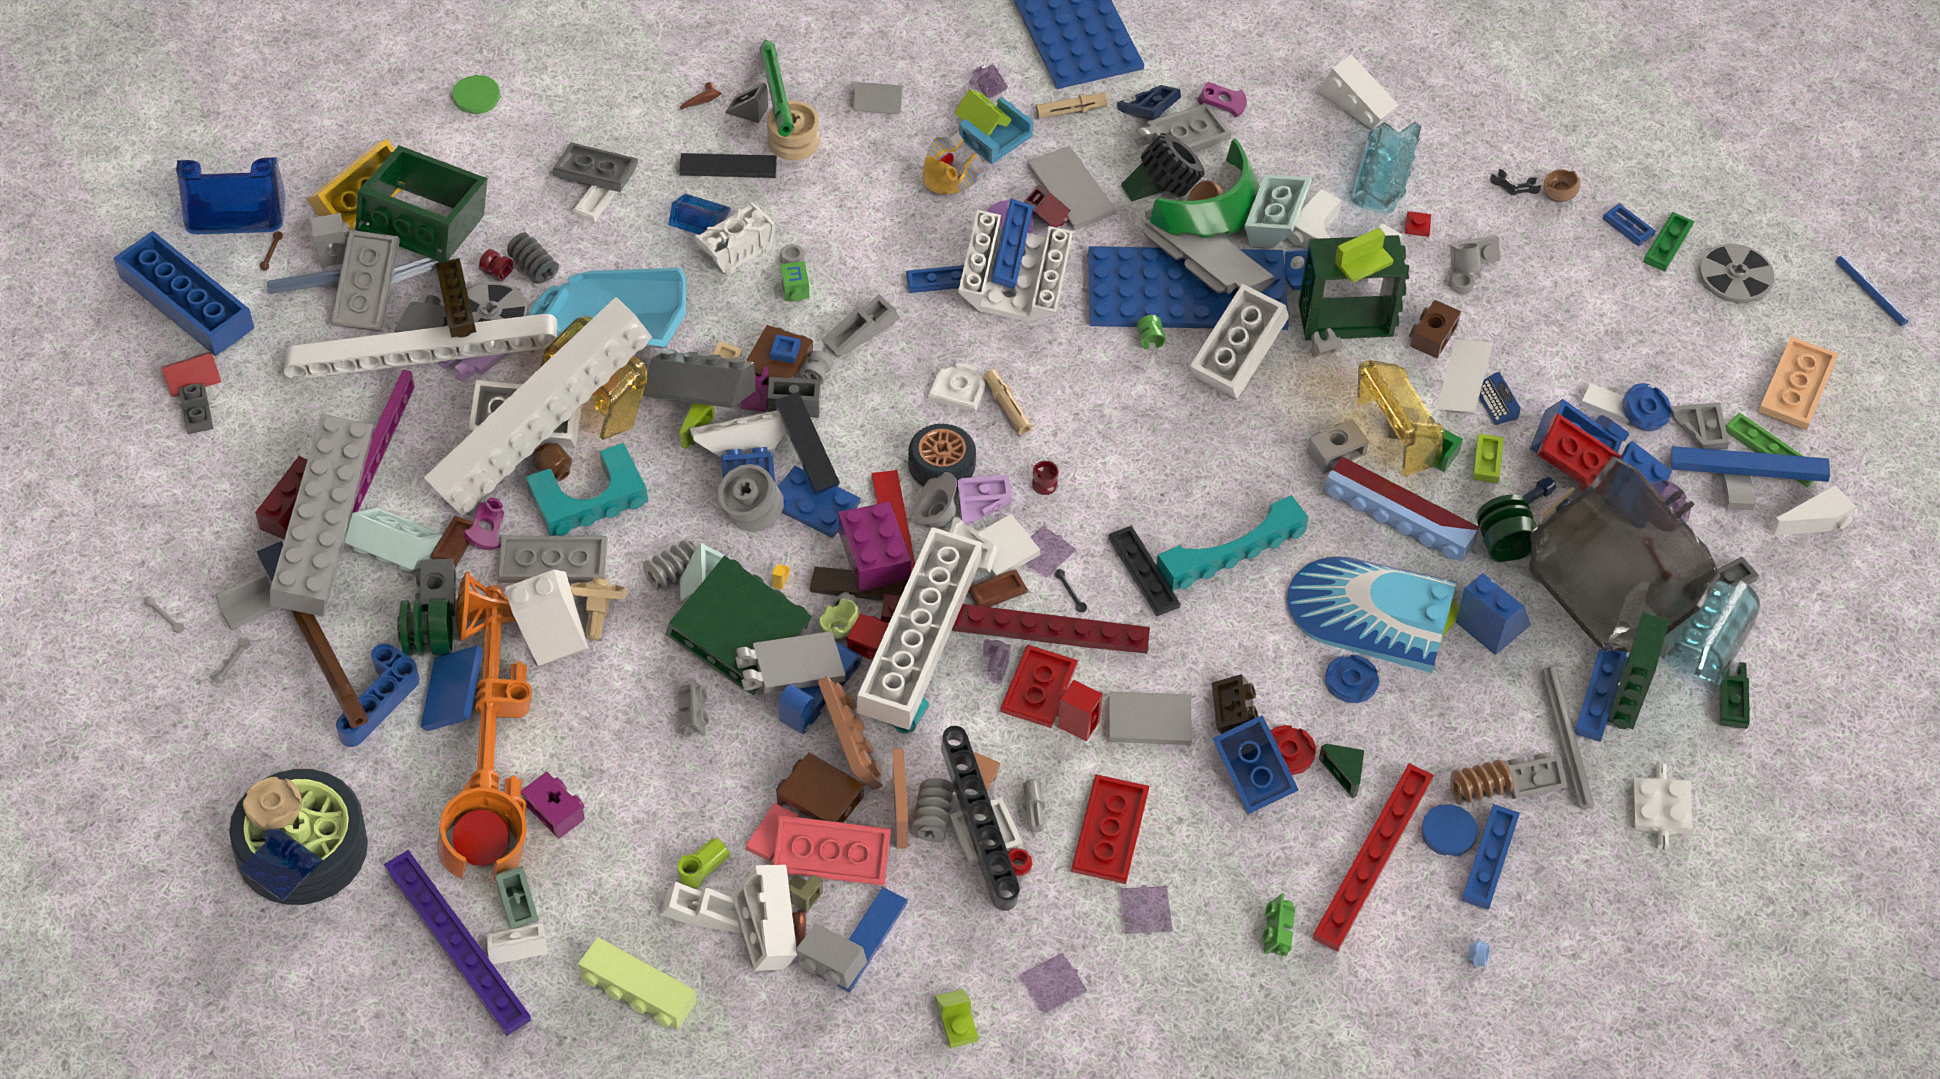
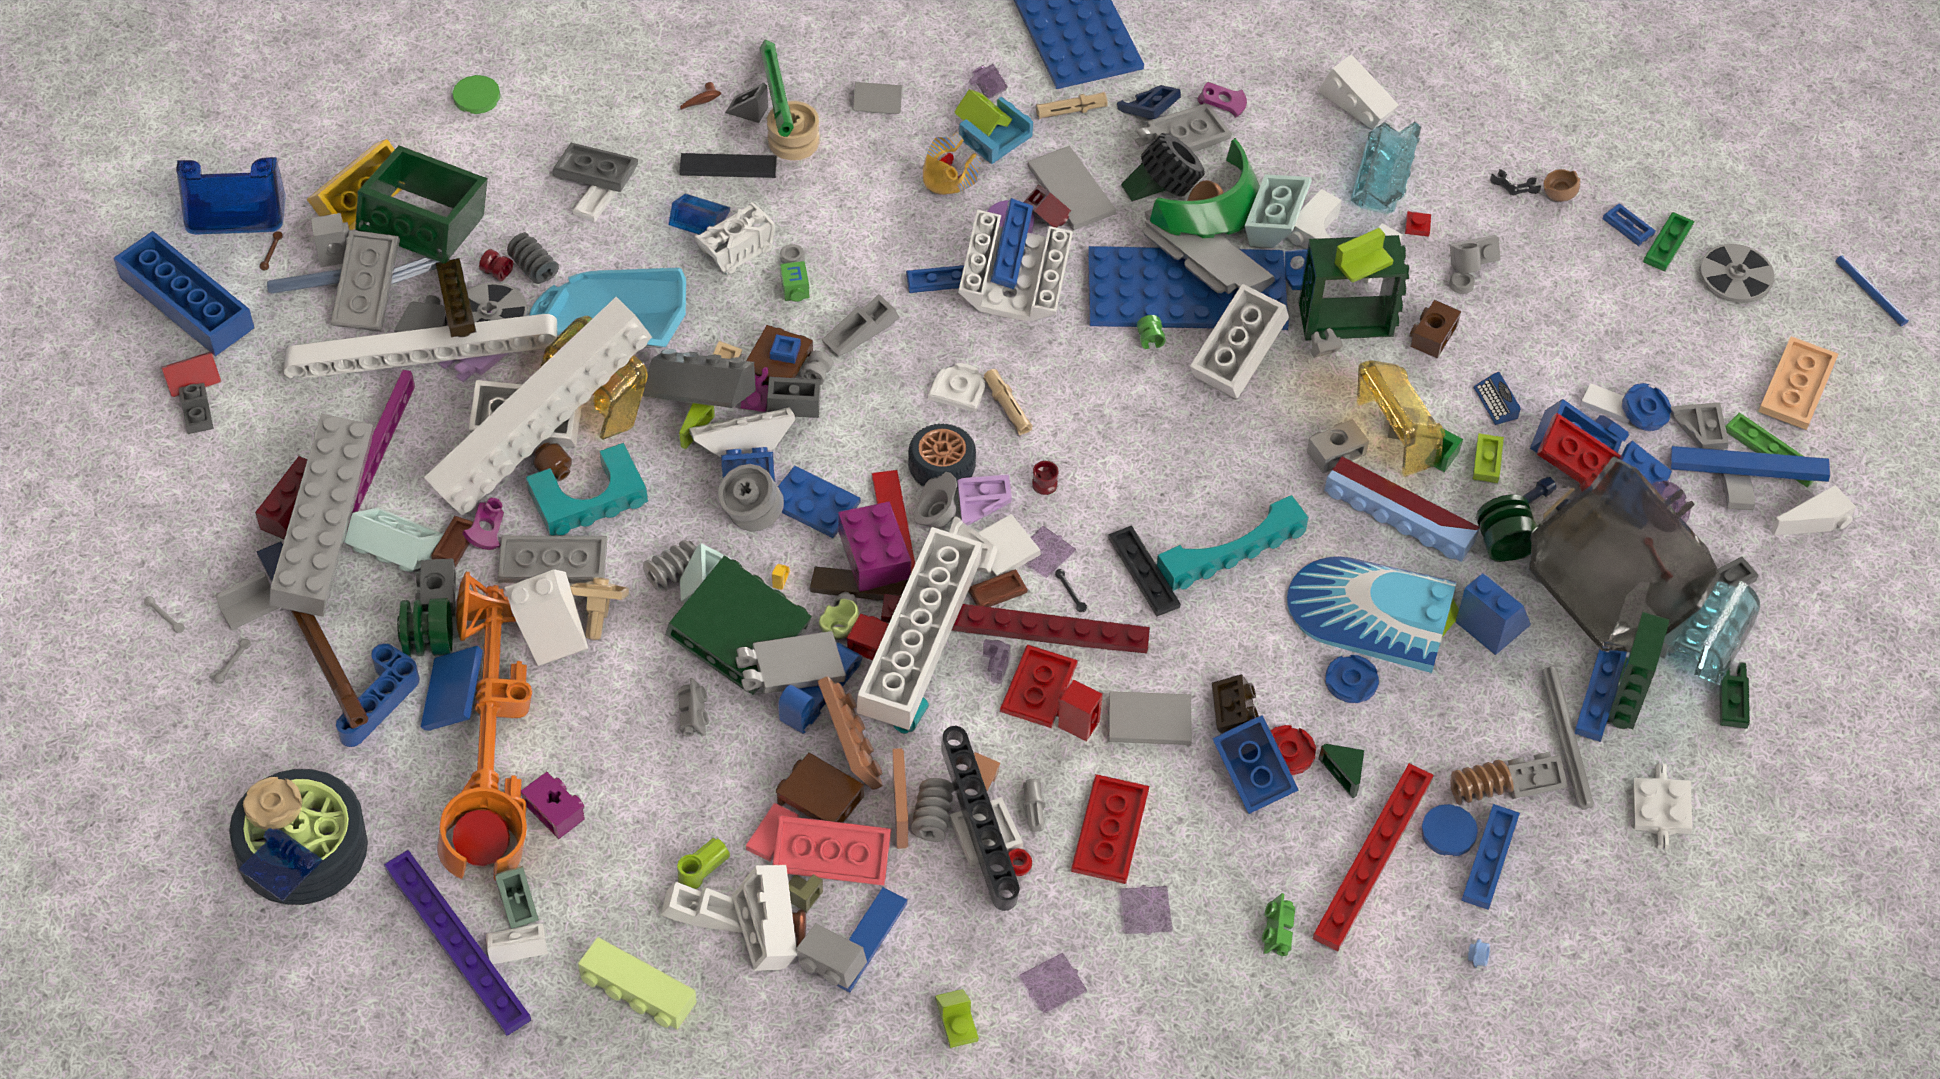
black tile [774,392,840,494] -> none
white sticker [1436,339,1493,412] -> none

